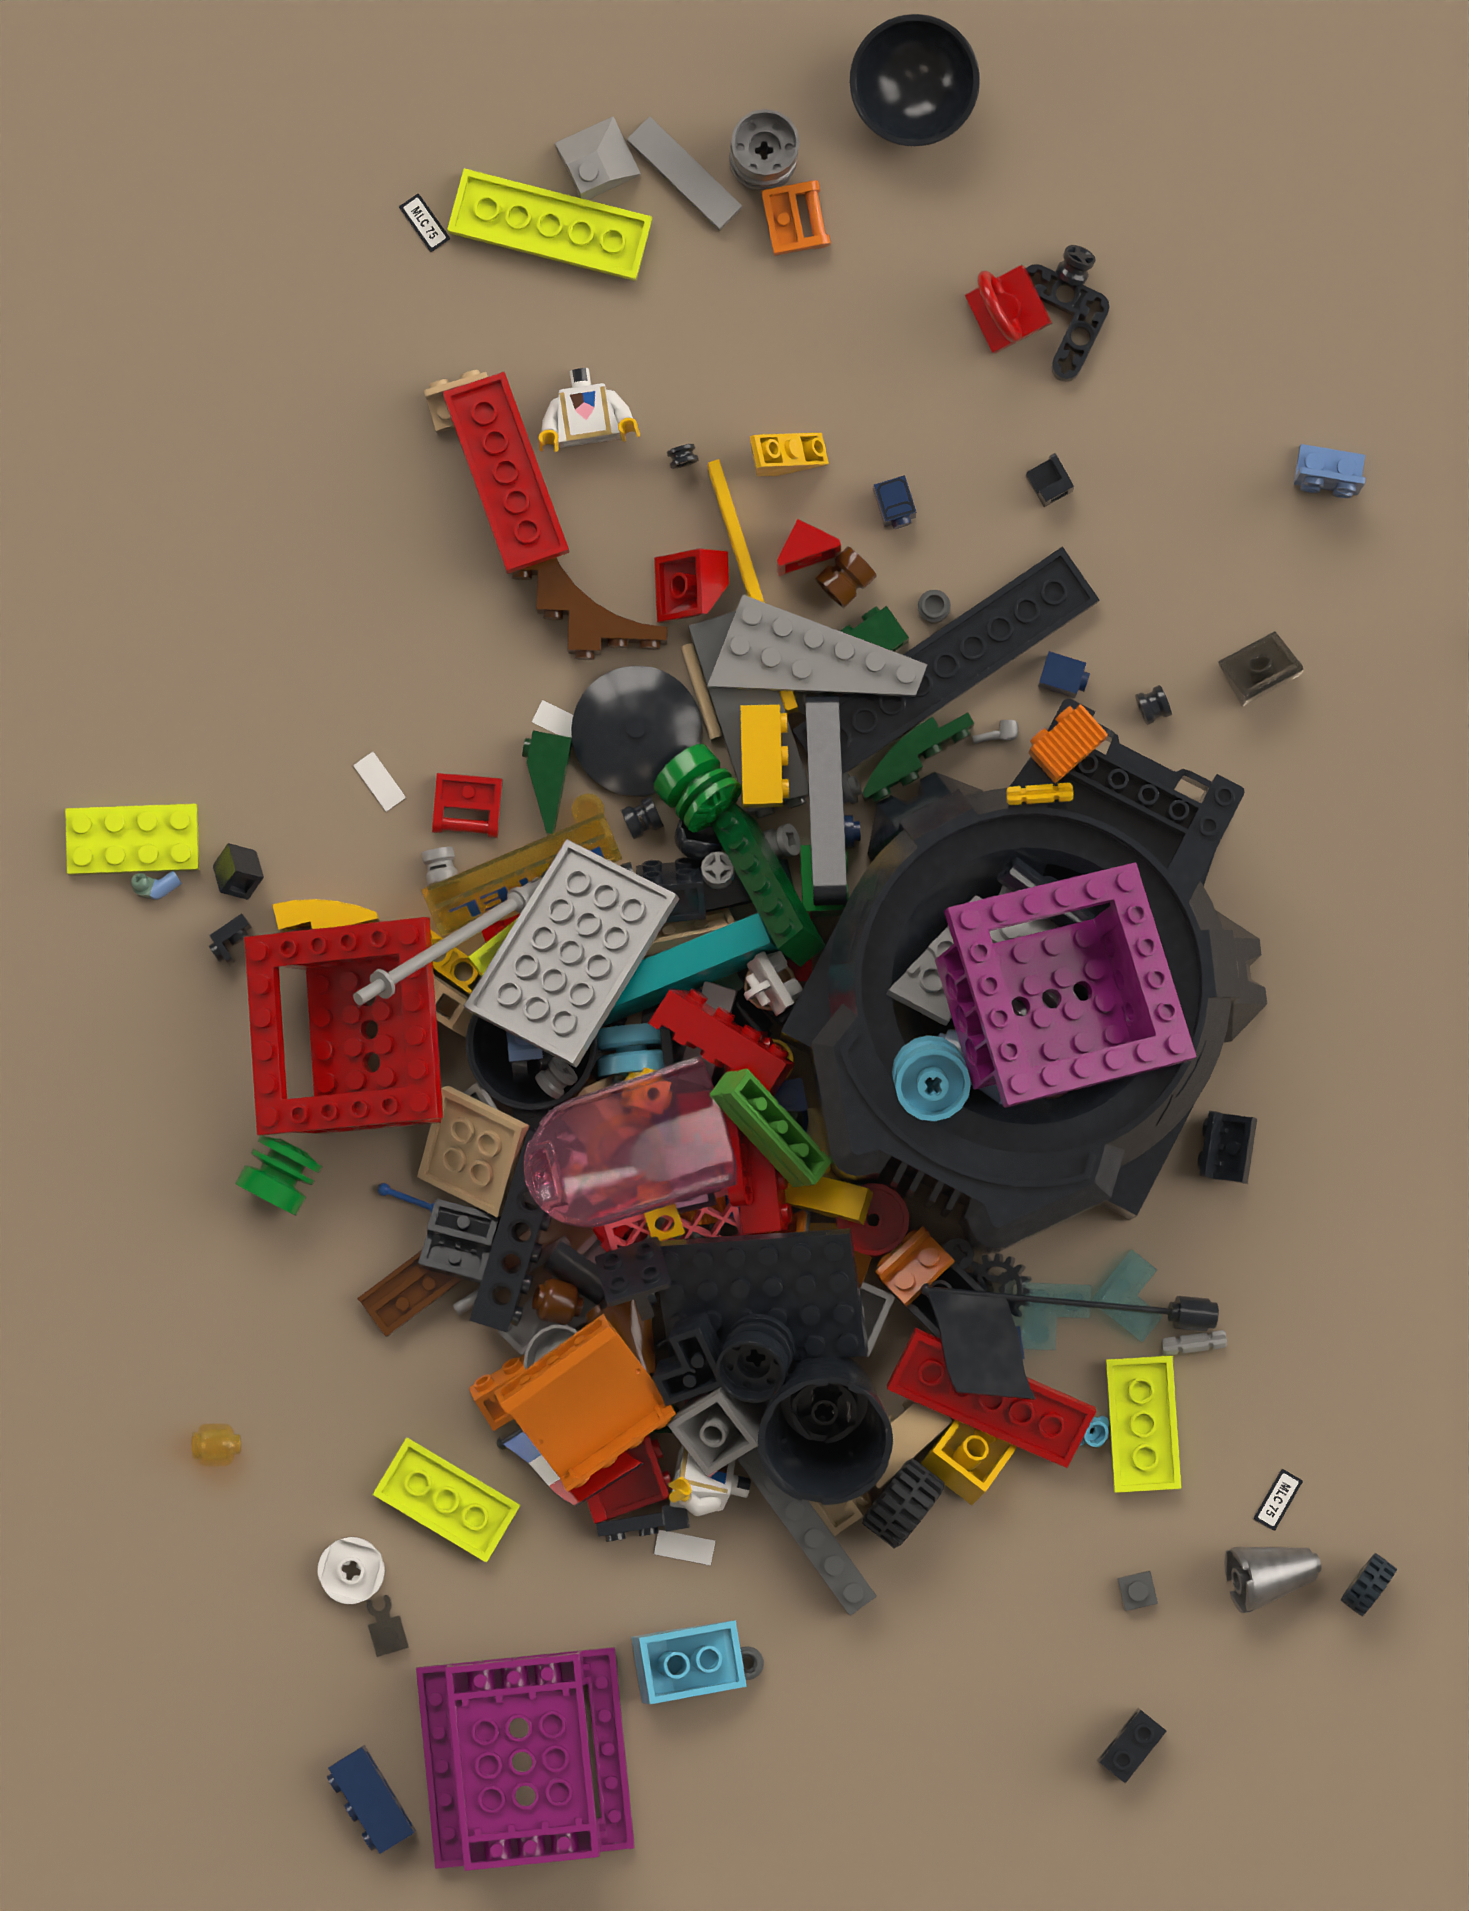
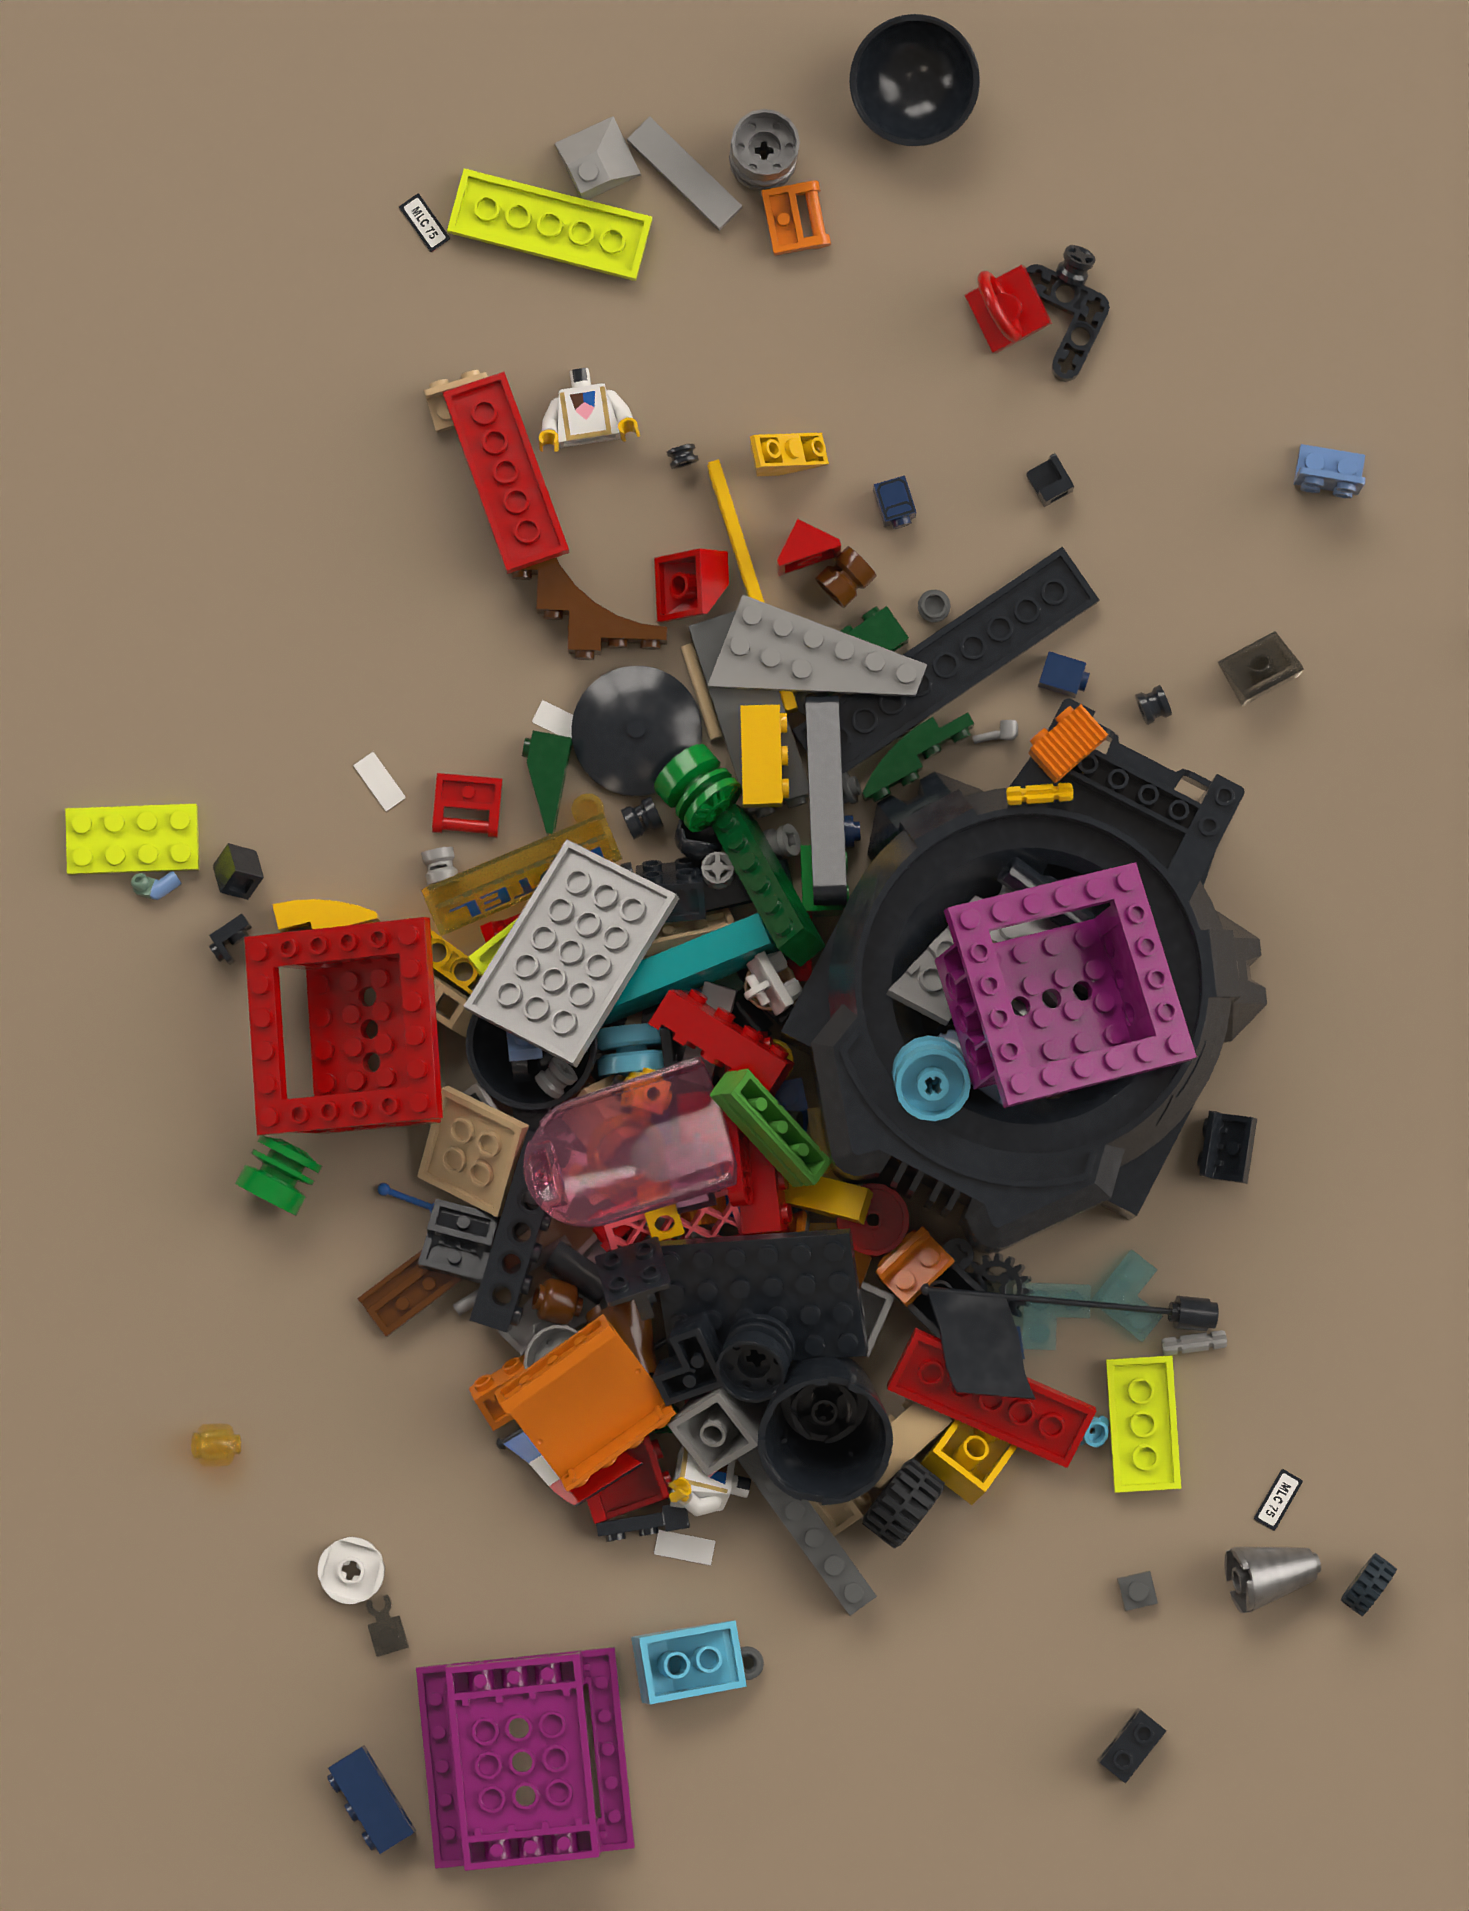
light grey bar [353,877,542,1005] -> none
neon yellow plate [372,1437,521,1563] -> none

